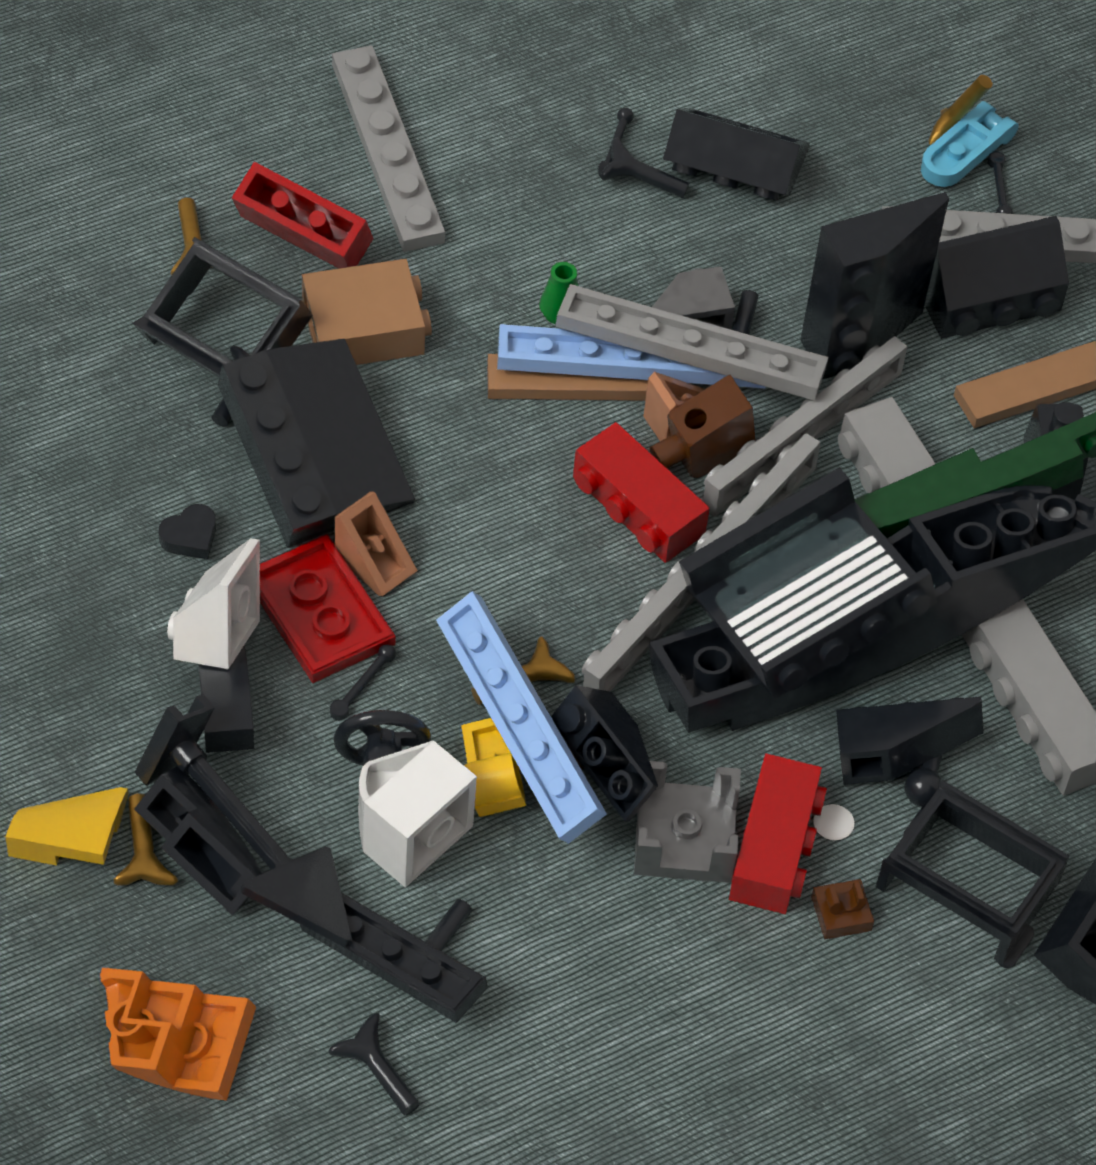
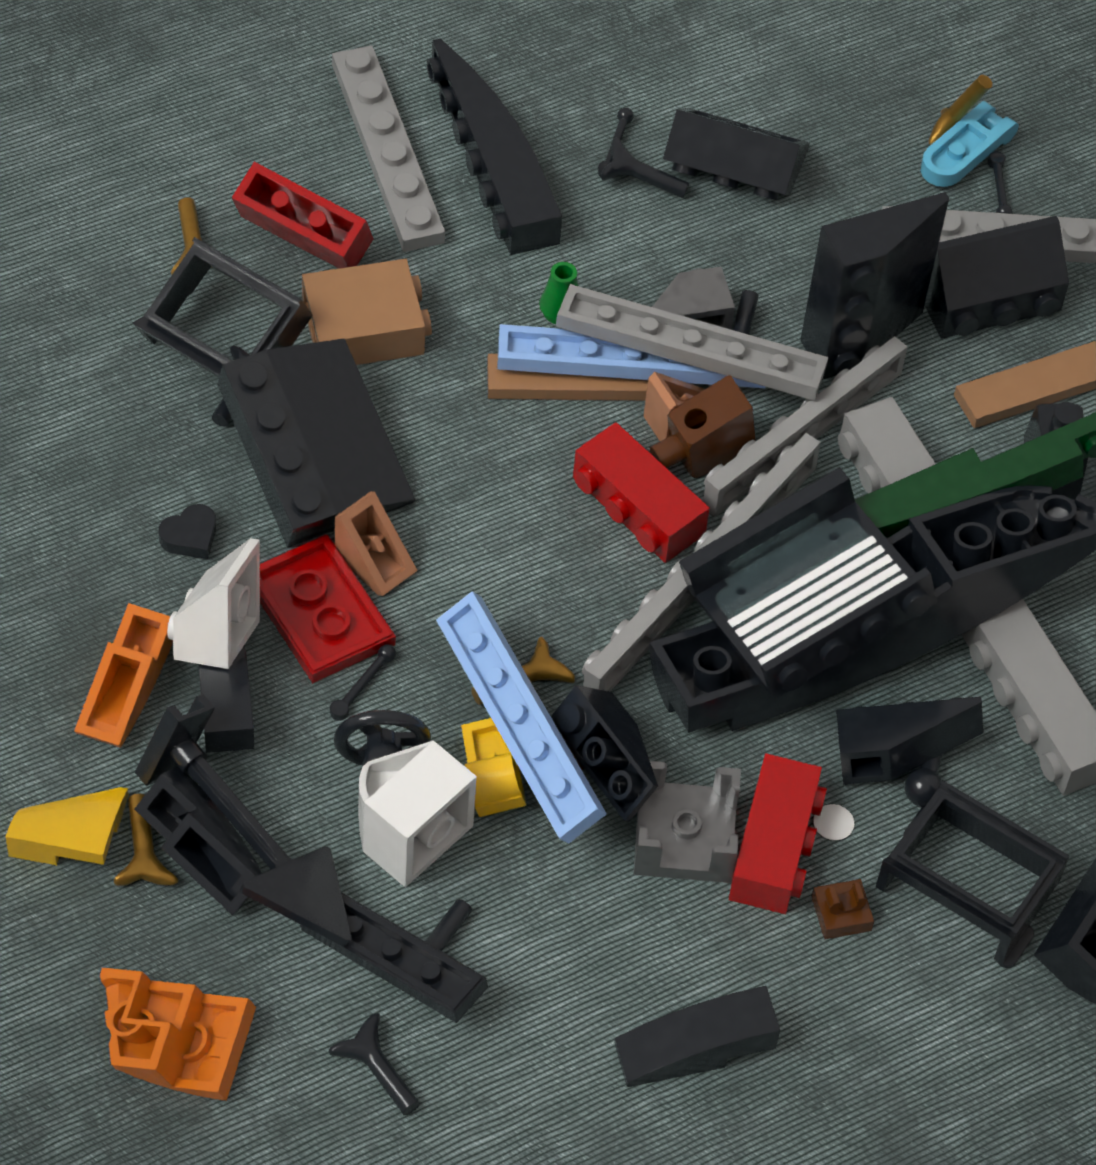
none -> orange slope [74,603,173,748]
none -> black slope [427,38,562,255]
none -> black slope [614,986,780,1087]

